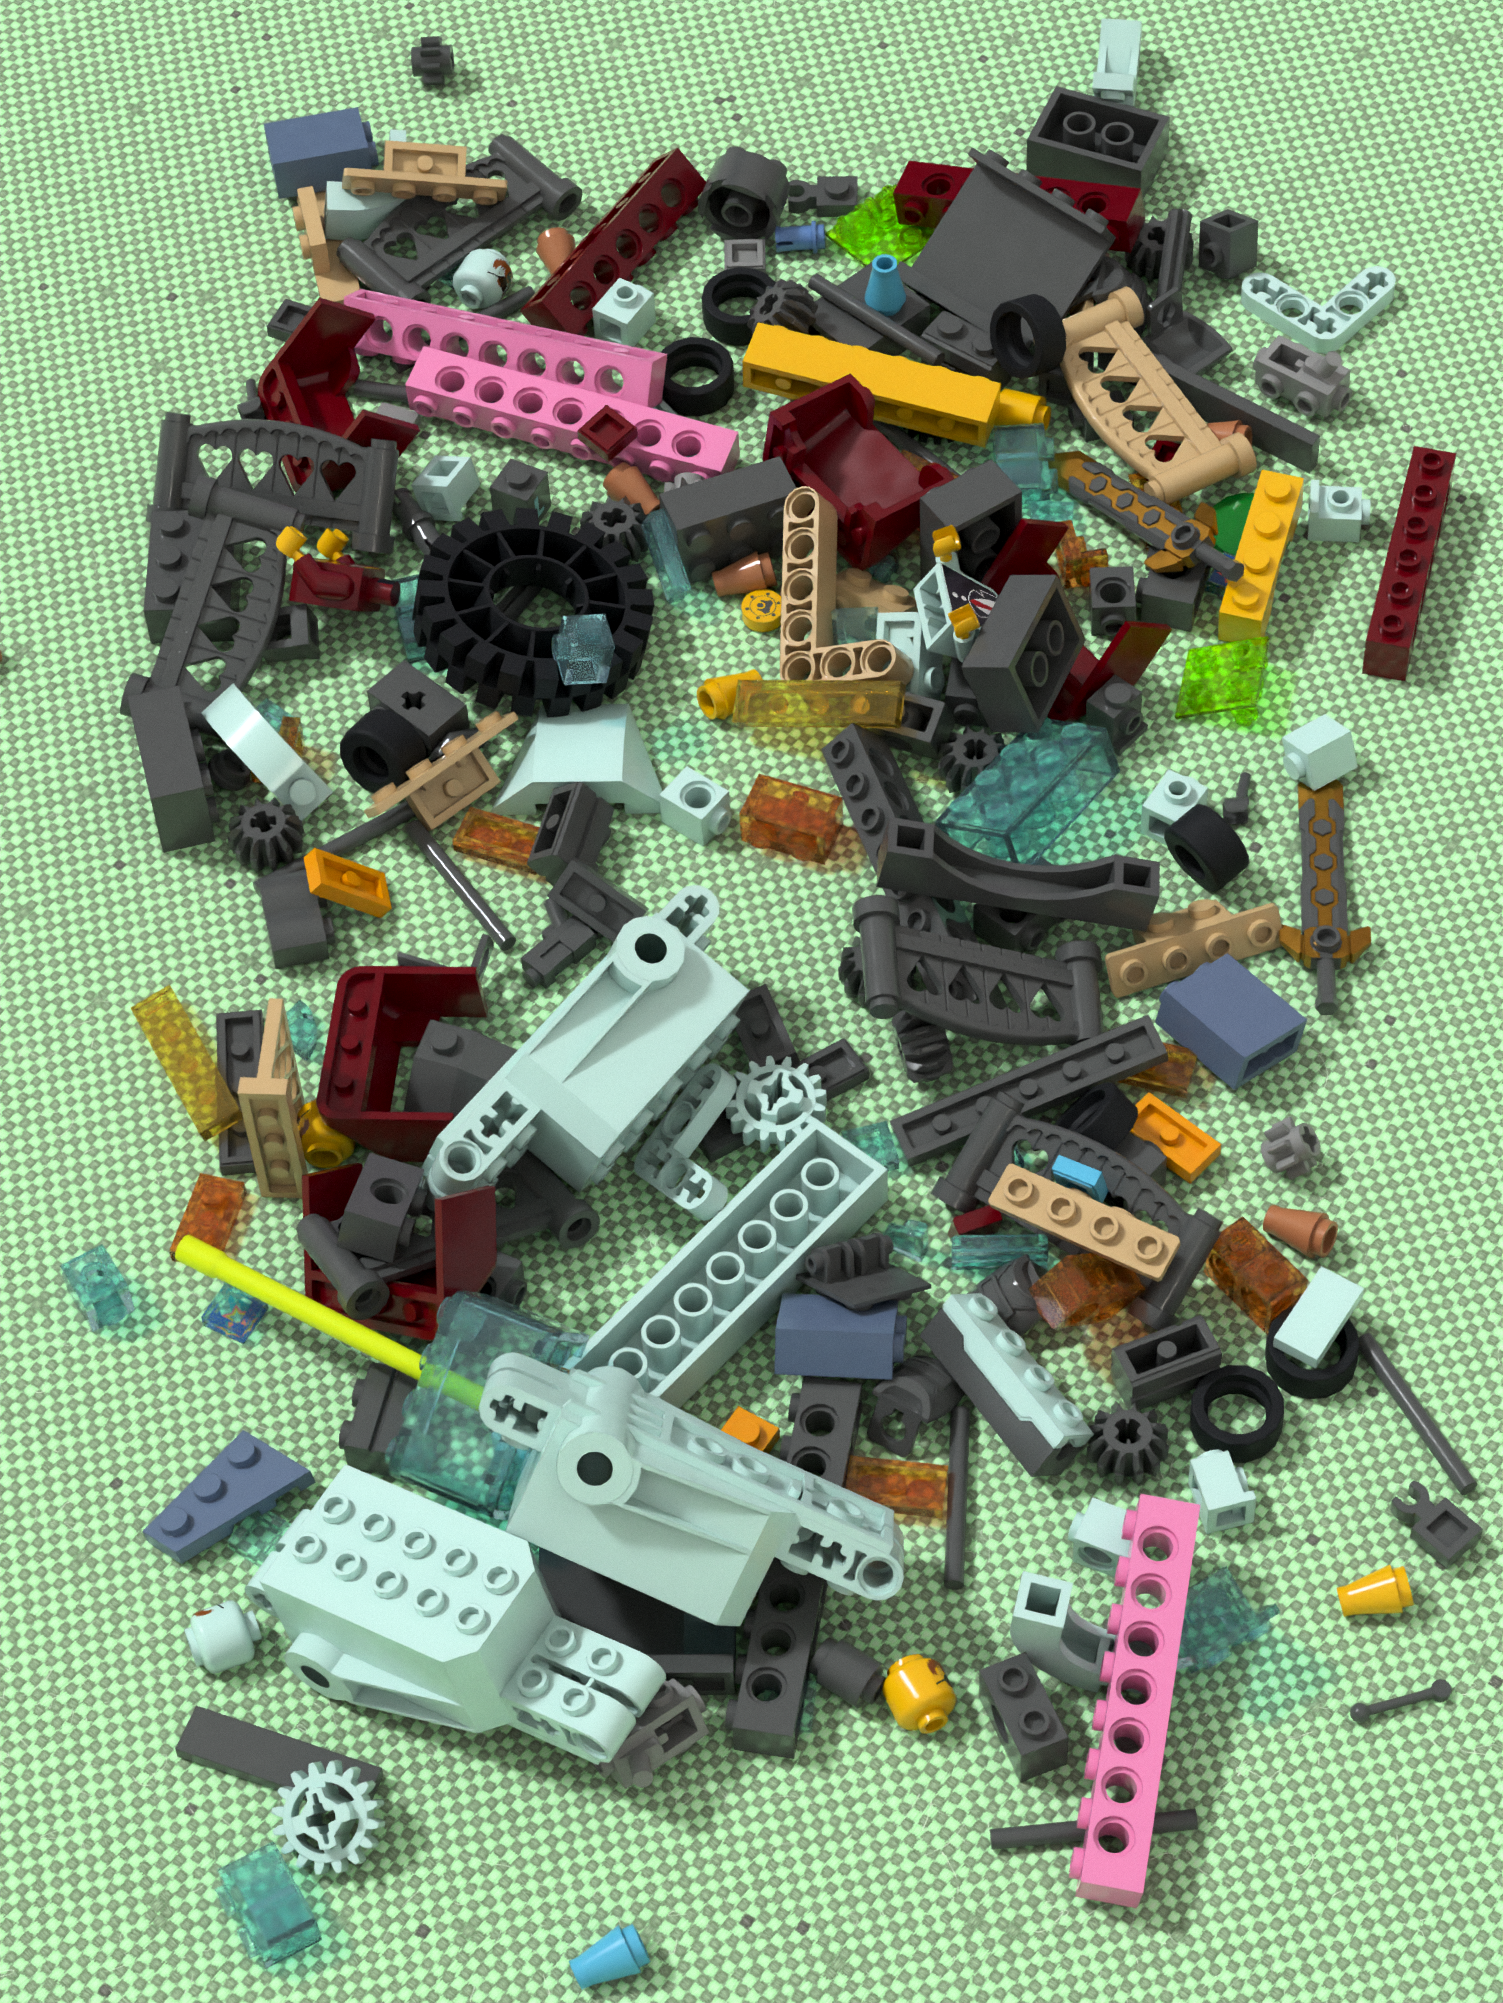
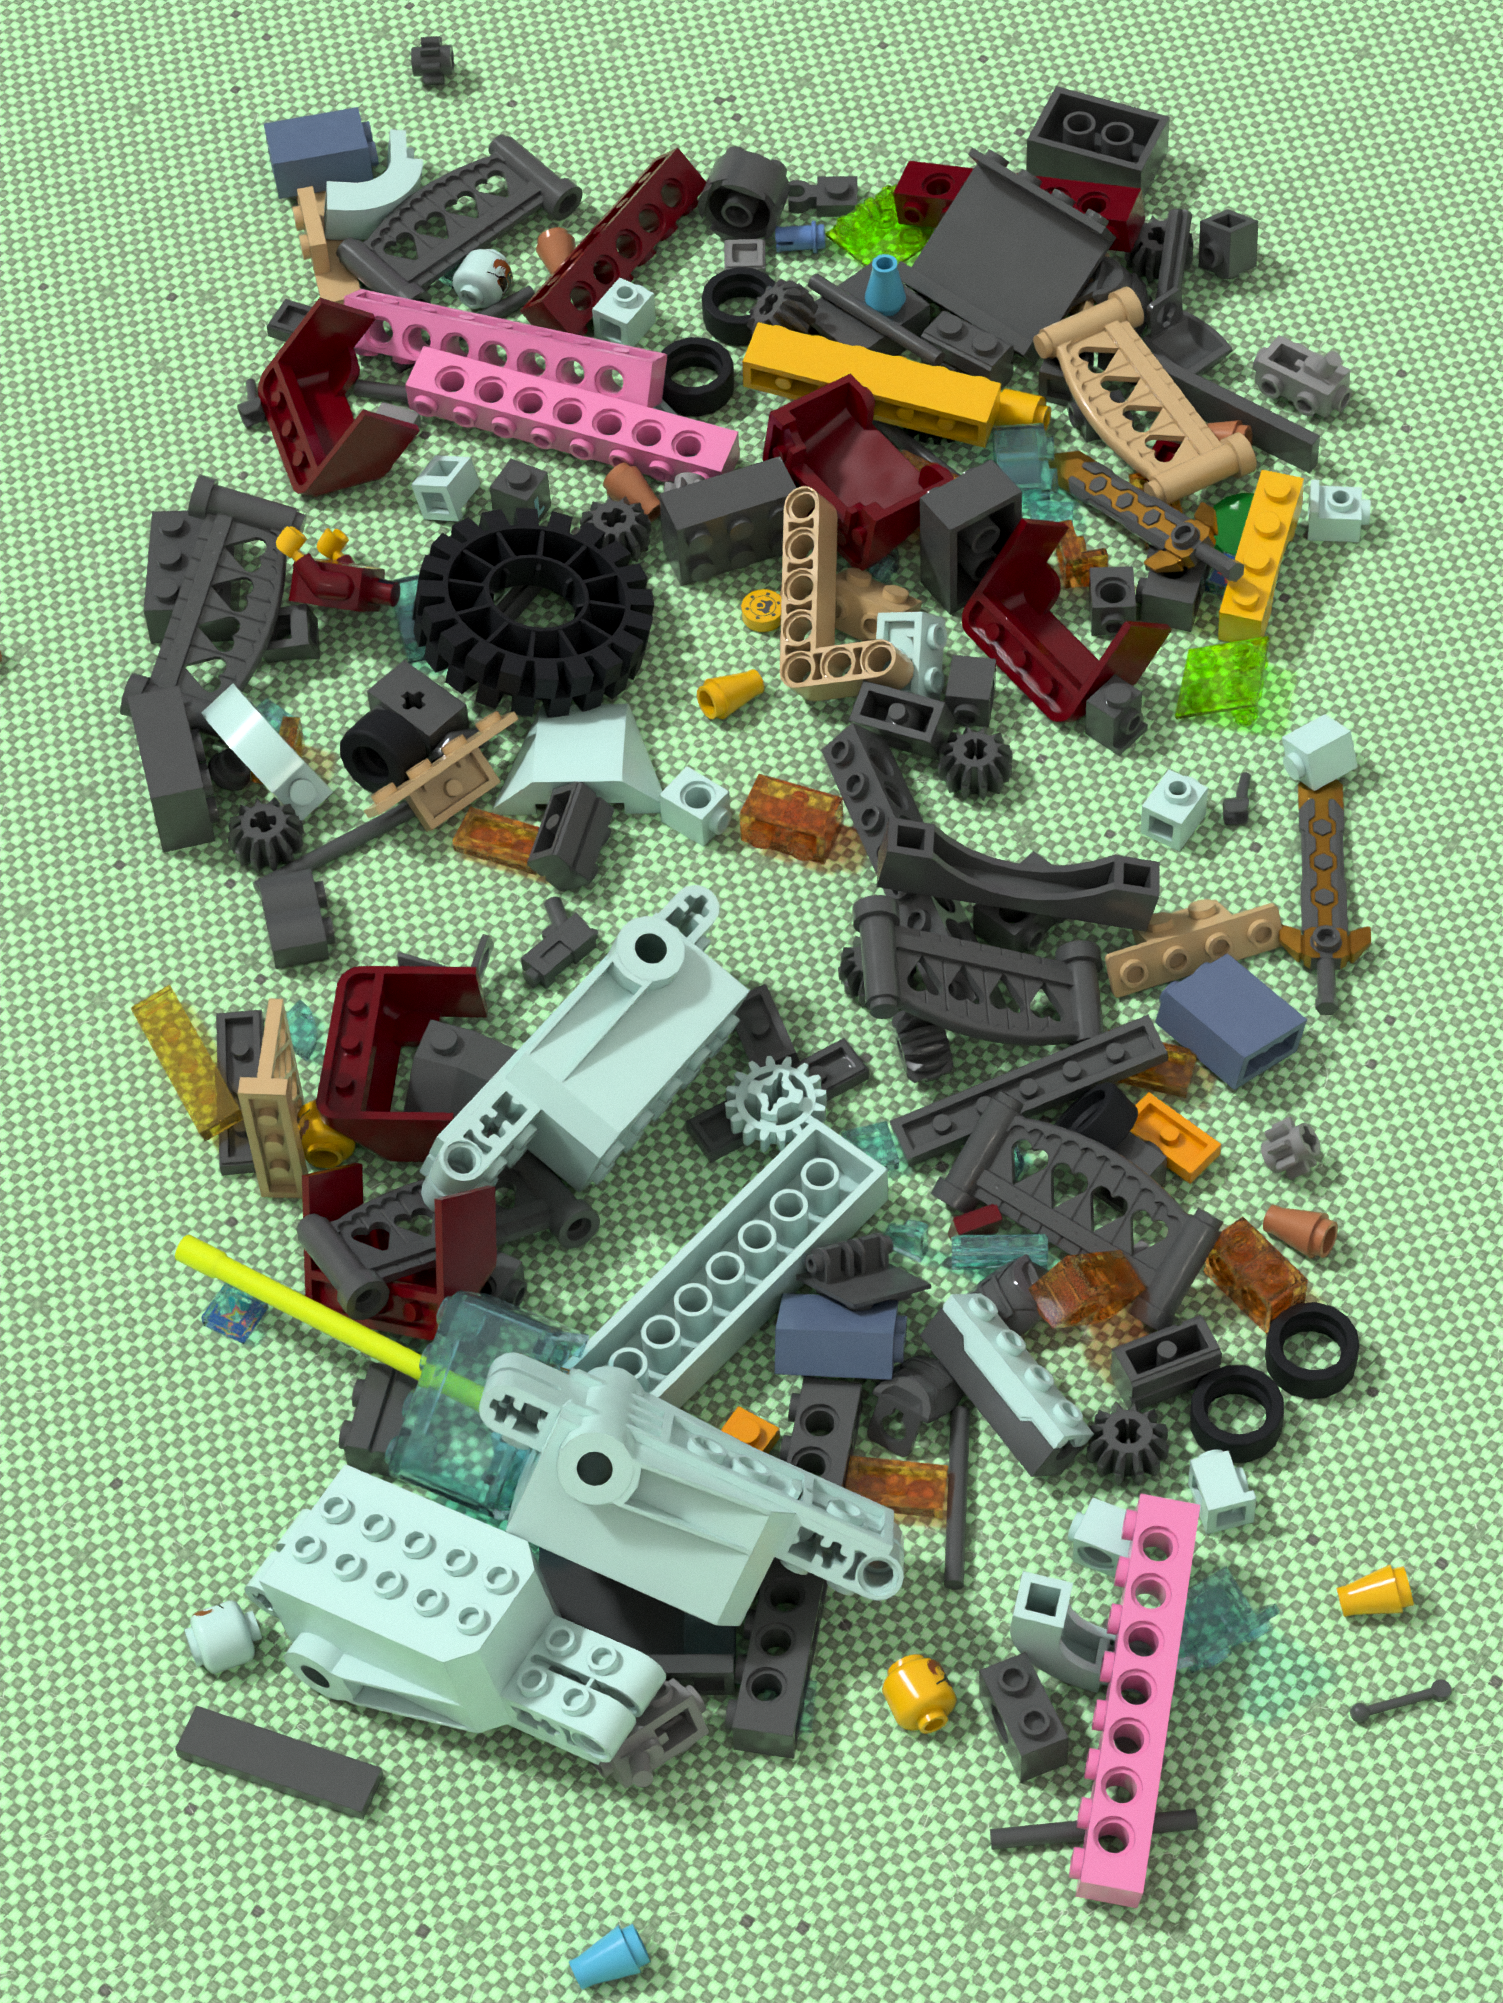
clear light blue brick [60,1244,135,1332] -> none
sand blue wing [142,1430,316,1564] -> none
dark grey piece [146,412,399,554] -> none
clear orange plate [169,1173,247,1262] -> none
clear light blue brick [214,1842,322,1969] -> none
clear light blue tile [228,1510,291,1567] -> none
light aqua gear [271,1760,386,1875] -> none
light orange plate [303,847,392,918] -> none
dark grey brick [336,1153,428,1263] -> none
tan bracket [342,140,507,205] -> none
dark grey pin [392,488,440,556] -> none
dark grey bar [405,820,516,951] -> none
dark grey plate [547,857,649,943] -> none
clear light blue brick [552,614,615,685] -> none
dark red tile [577,405,638,463] -> none
light aqua beam [634,1063,737,1221] -> none
clear light blue tile [641,508,692,604] -> none
nougat cone [712,551,778,597] -> none
clear yellow tile [732,680,906,728] -> none
dark grey brick [808,1637,886,1708] -> none
clear light blue tile [831,607,878,646] -> none
torso [913,525,998,663] -> none
clear light blue brick [934,717,1120,865] -> none
dark grey brick [961,575,1086,733] -> none
tan bracket [988,1164,1181,1282] -> none
black tyre [990,294,1066,380] -> none
medium azure tile [1052,1155,1108,1203] -> none
light aqua arch [1092,18,1142,107] -> none
black tyre [1164,804,1249,892] -> none
light aqua beam [1241,266,1396,354] -> none
light aqua tile [1273,1266,1364,1369] -> none
dark grey bar [1358,1333,1478,1495] -> none
dark red brick [1362,446,1456,681] -> none
dark grey plate [1390,1481,1483,1569] -> none

